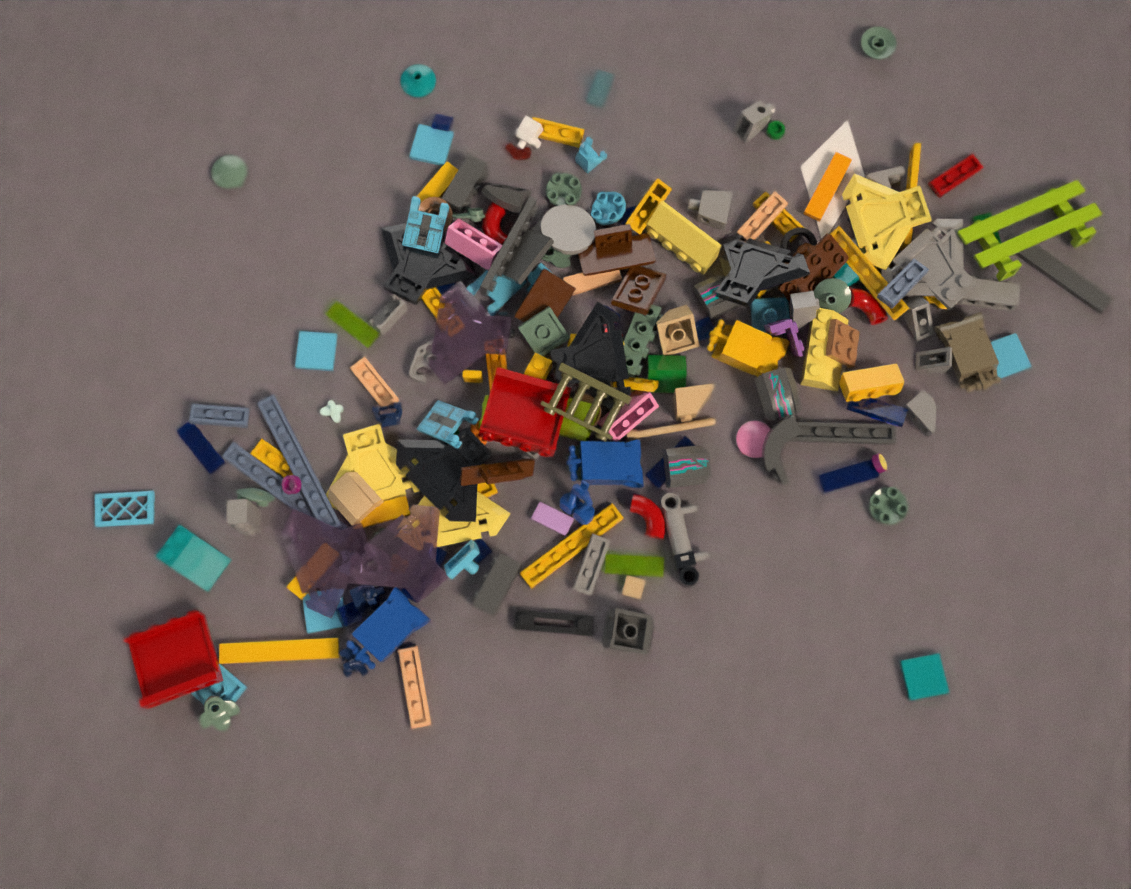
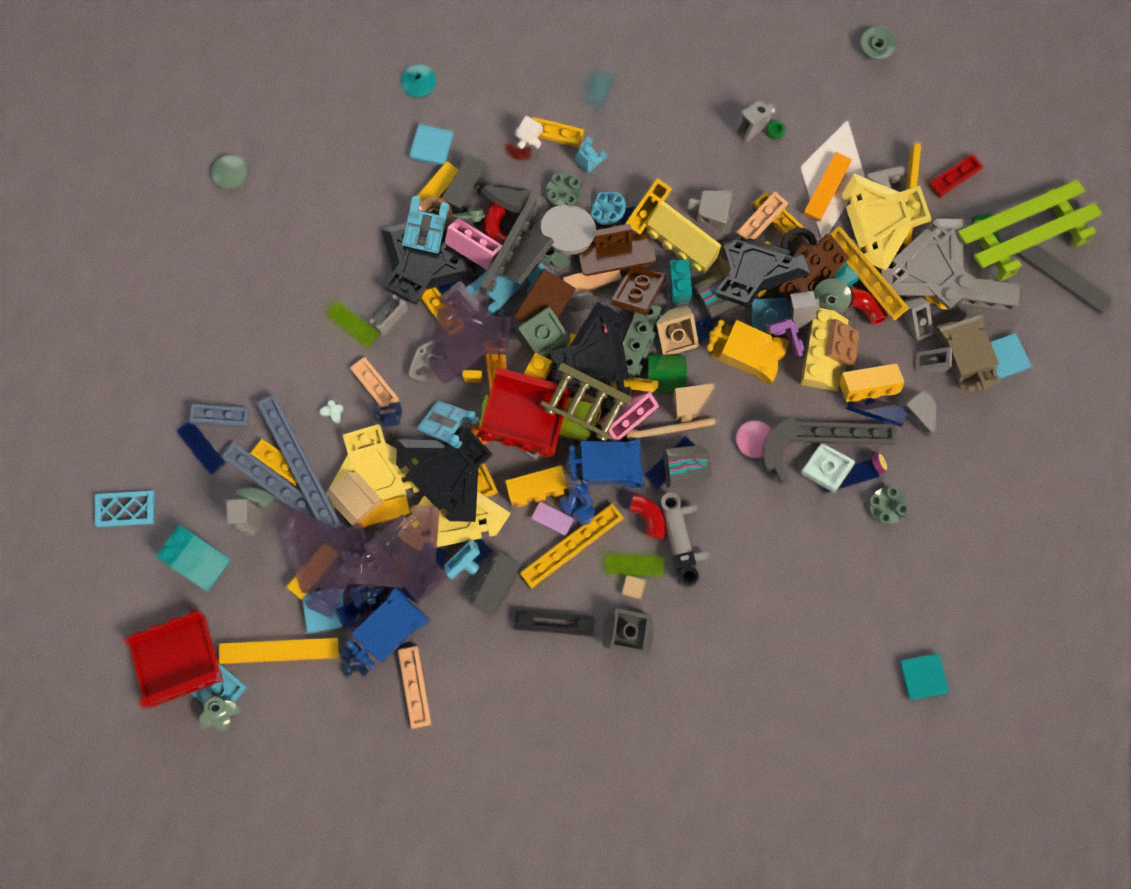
magenta tile [282,475,301,495] -> none
medium azure tile [295,331,338,371] -> none
clear blue tile [431,114,454,132] -> none
reddish brown bracket [460,458,535,486] -> none
light grey tile [572,534,611,596] -> none
dark grey slope [754,367,802,420] -> none
sand blue tile [877,259,929,309] -> none
none -> yellow brick [506,465,568,507]
none -> dark grey brick [568,290,595,313]
none -> teal brick [669,259,692,303]
none -> light aqua tile [801,442,855,493]

